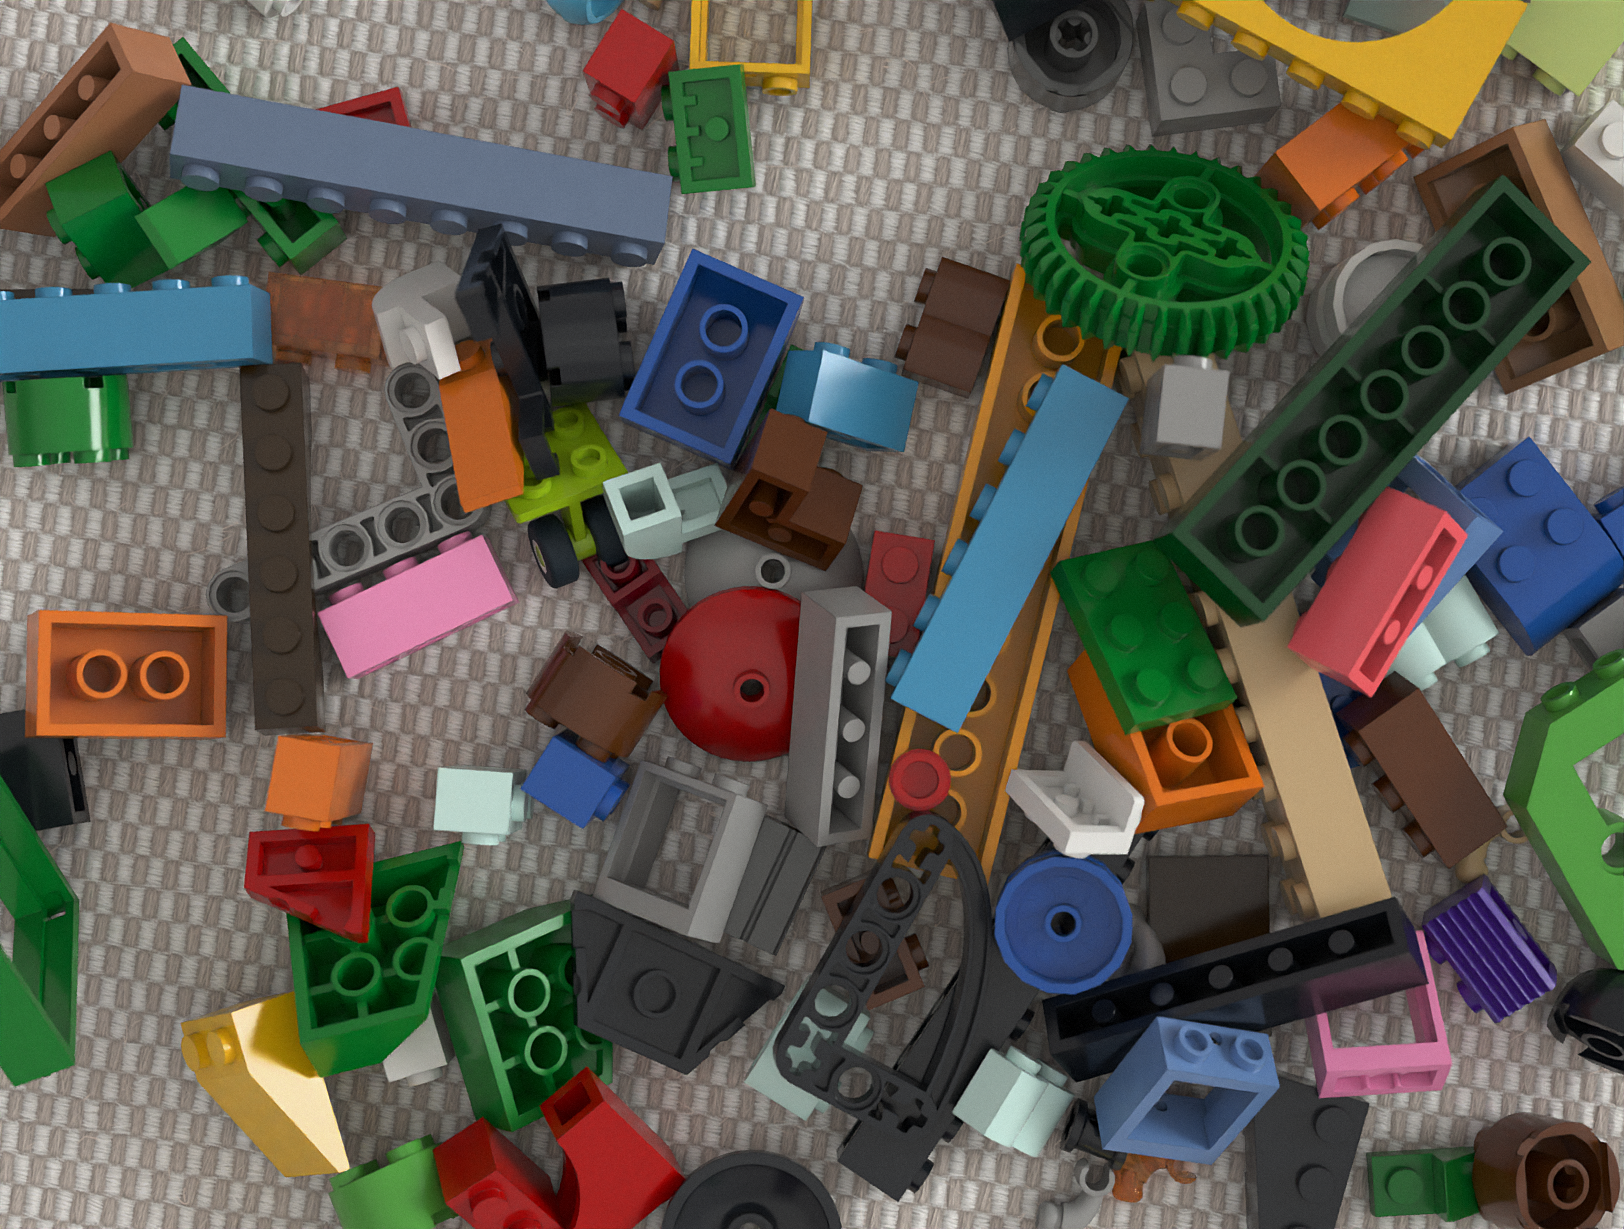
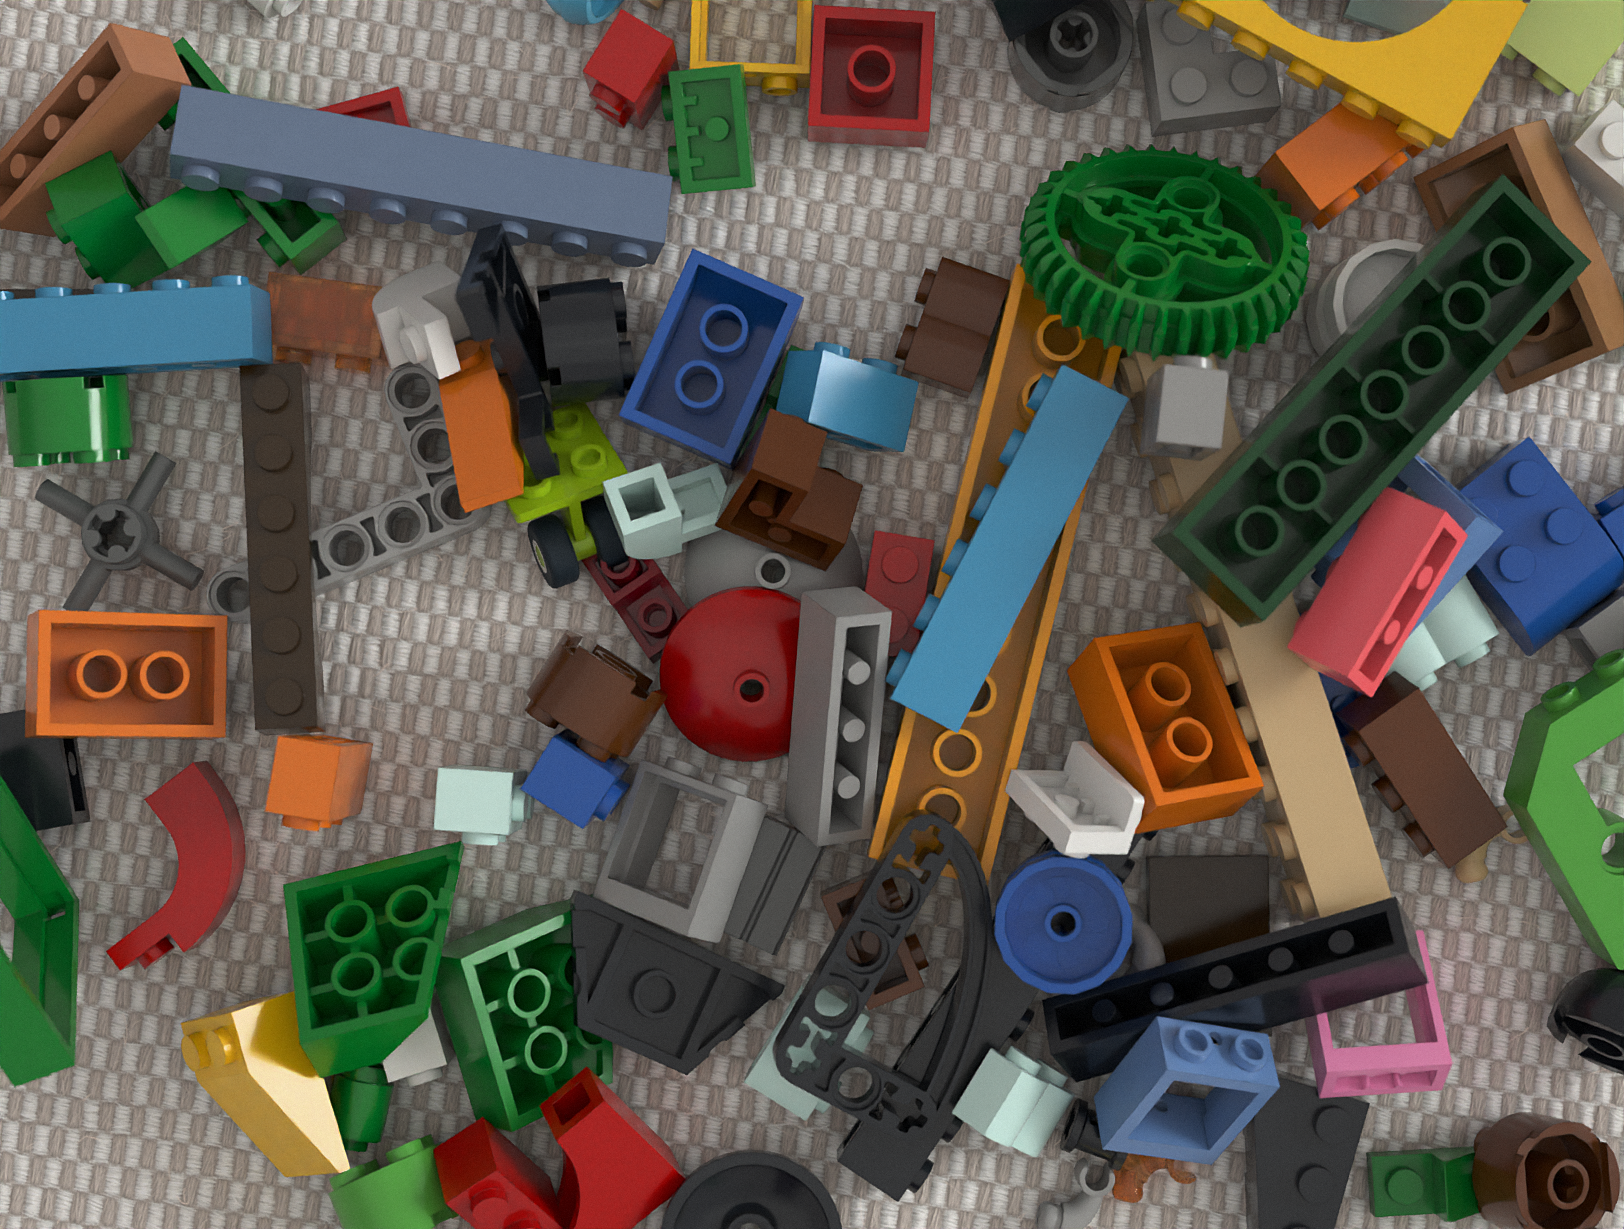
red wing [244,824,375,943] -> none
bright pink brick [317,531,520,679] -> none
red tile [888,748,951,811] -> none
green plate [1050,540,1237,735] -> none
dark purple brick [1421,874,1557,1023] -> none
none -> dark grey bar [35,451,204,611]
none -> red arch [106,761,246,971]
none -> green brick [329,1063,394,1152]
none -> red brick [808,5,936,148]

